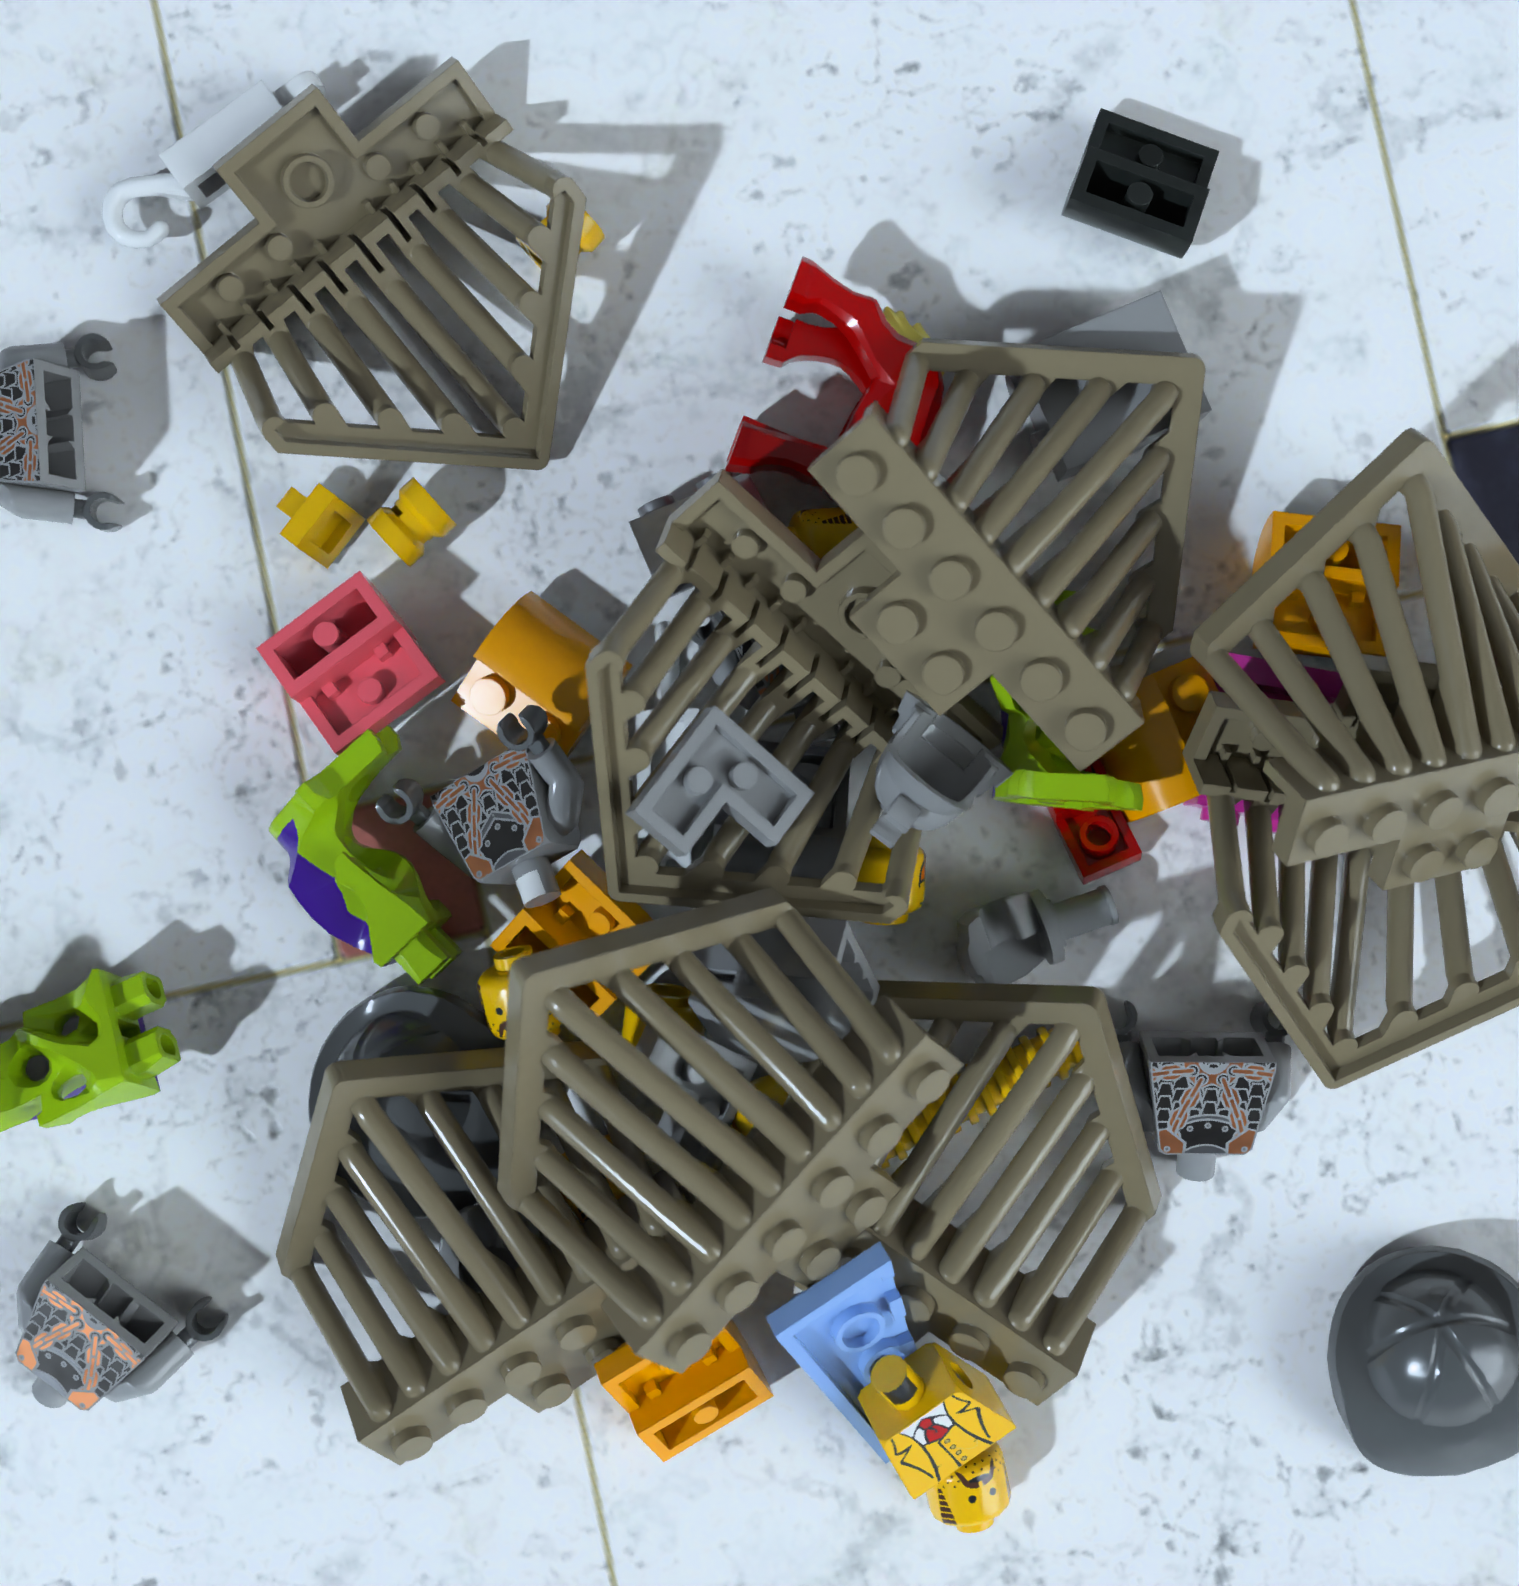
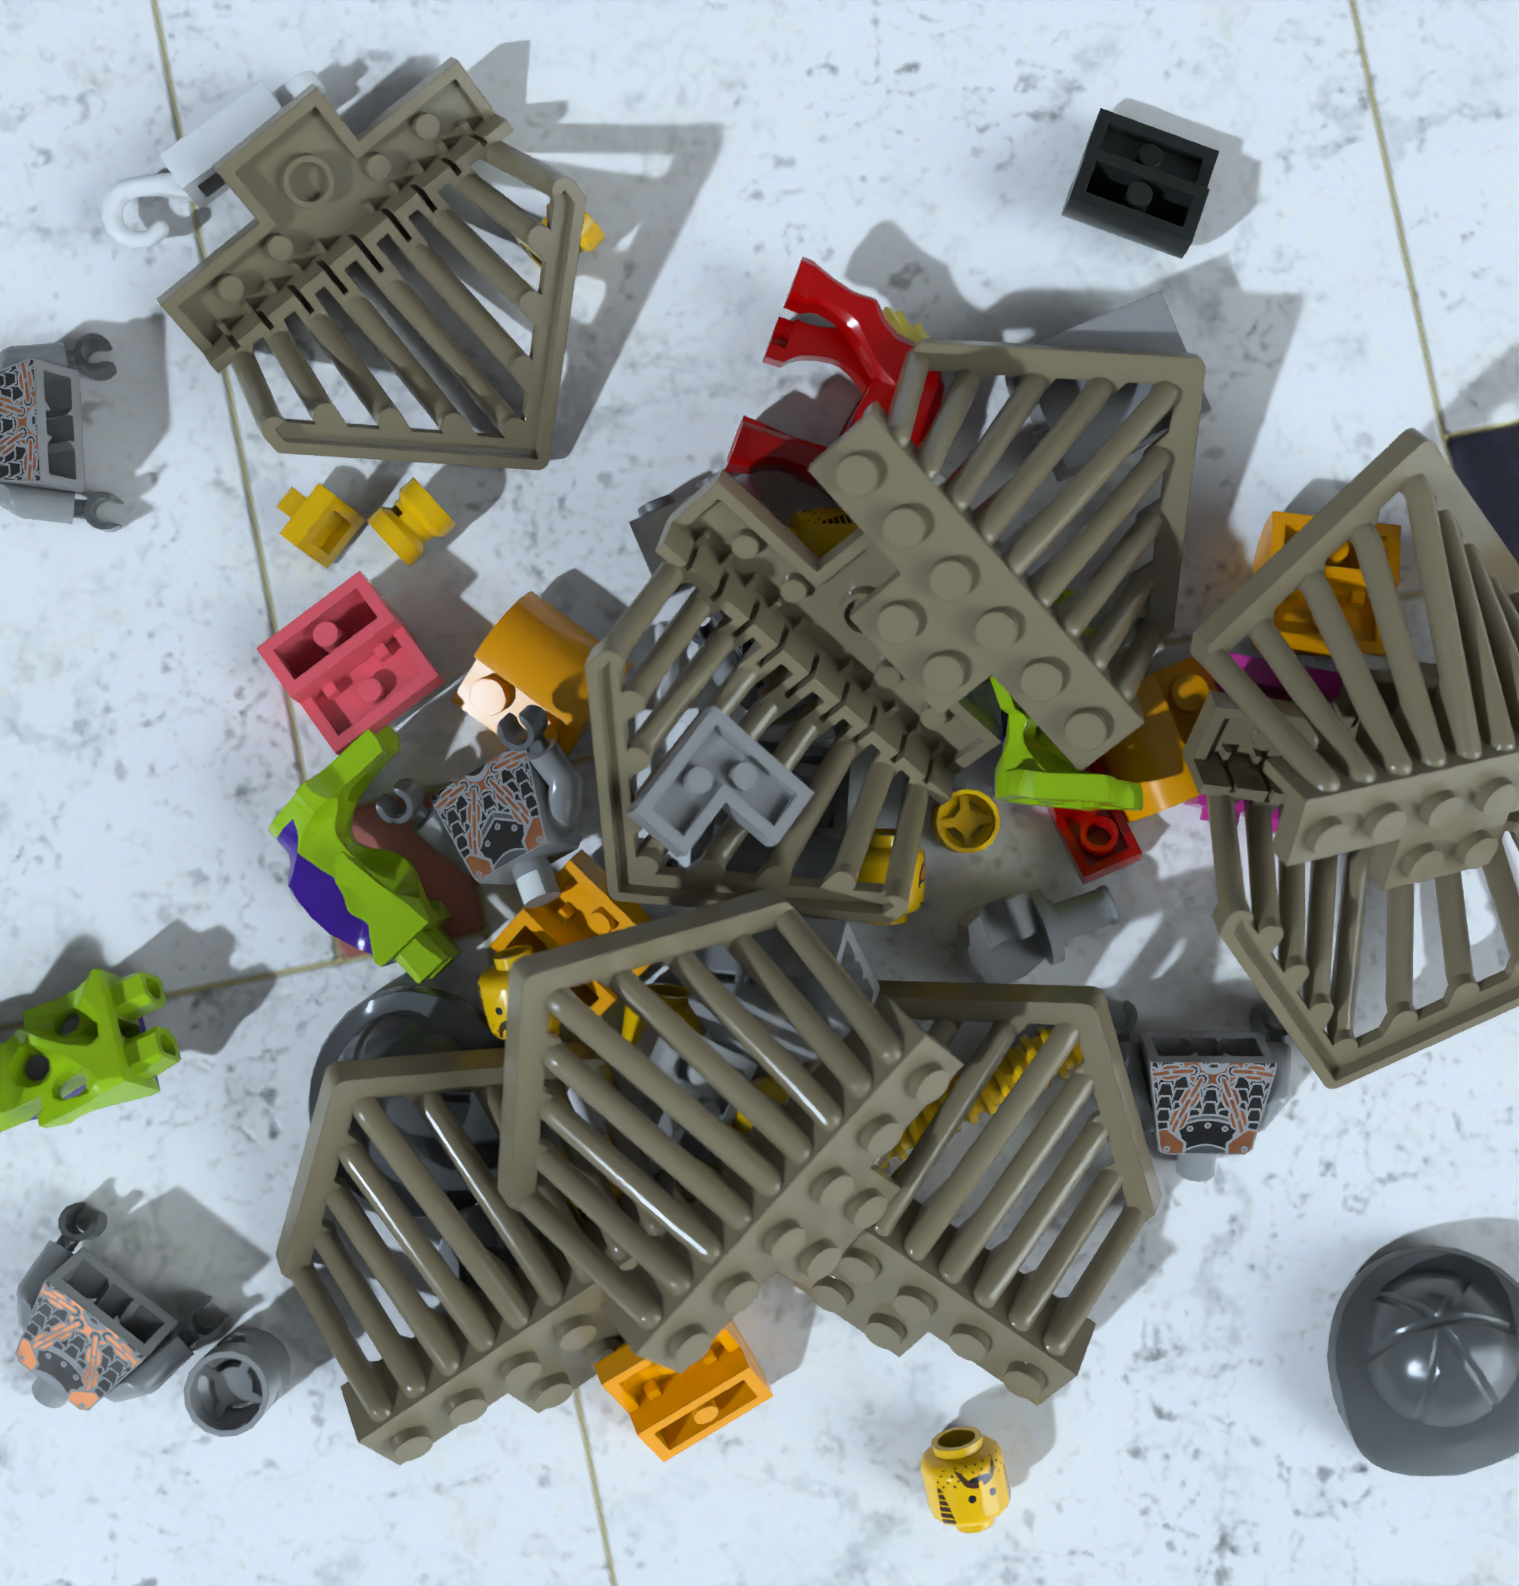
light blue wing [766,1241,917,1464] -> none
yellow torso [858,1342,1017,1500] -> none
light grey helmet [869,691,1014,849] -> none
none -> light grey wheel [184,1328,291,1437]
none -> yellow wheel [930,789,1000,853]

